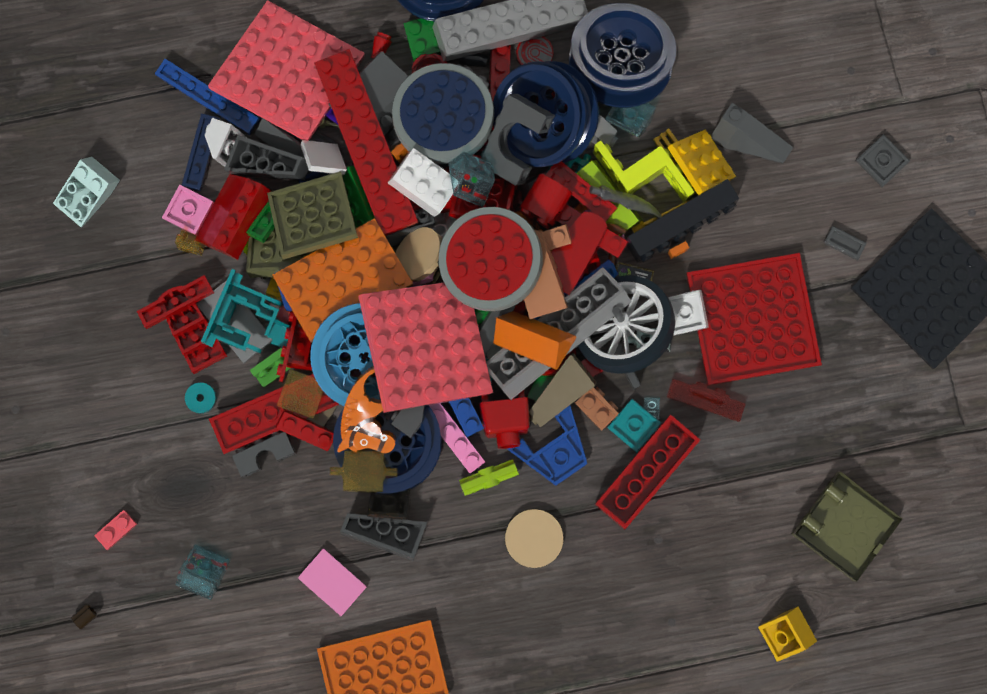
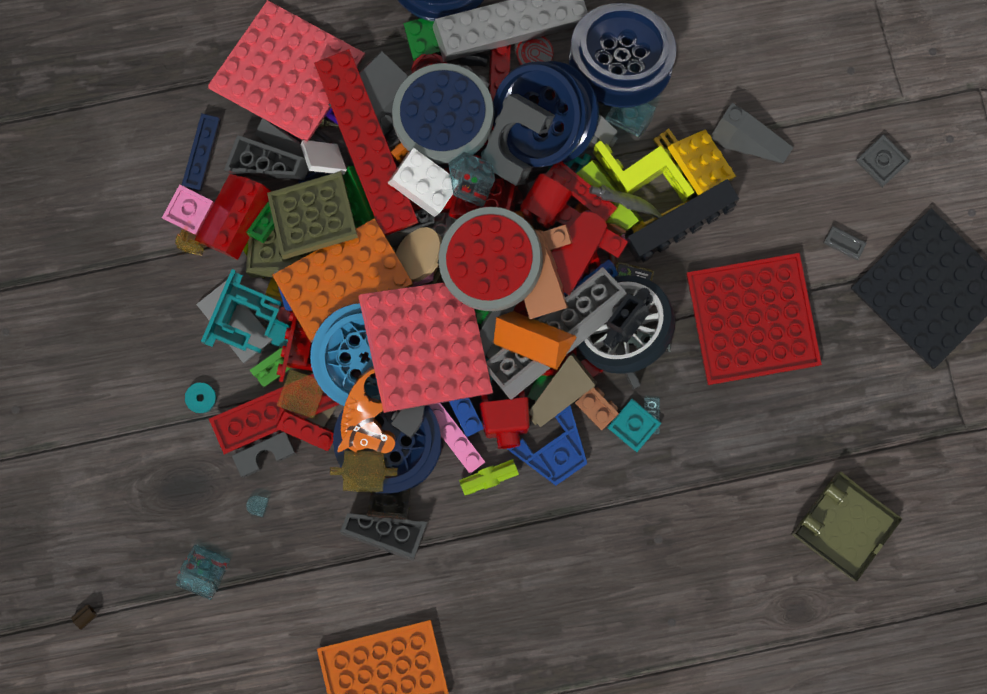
light aqua slope [53,157,120,227] -> none
coral plate [94,510,138,550] -> none
red slope [137,275,227,374] -> none
blue plate [155,59,260,135] -> none
white slope [205,118,247,167] -> none
bright pink tile [298,548,367,616] -> none
red cone [371,32,392,59] -> none
tan tile [505,509,563,568] -> none
red brick [594,415,700,530] -> none
clear red bracket [666,379,746,422] -> none
orange tile [668,241,690,259] -> none
white tile [668,290,709,336] -> none
yellow slope [758,607,817,662] -> none
none -> clear light blue tile [246,496,269,517]
none -> black hinge [603,288,653,350]

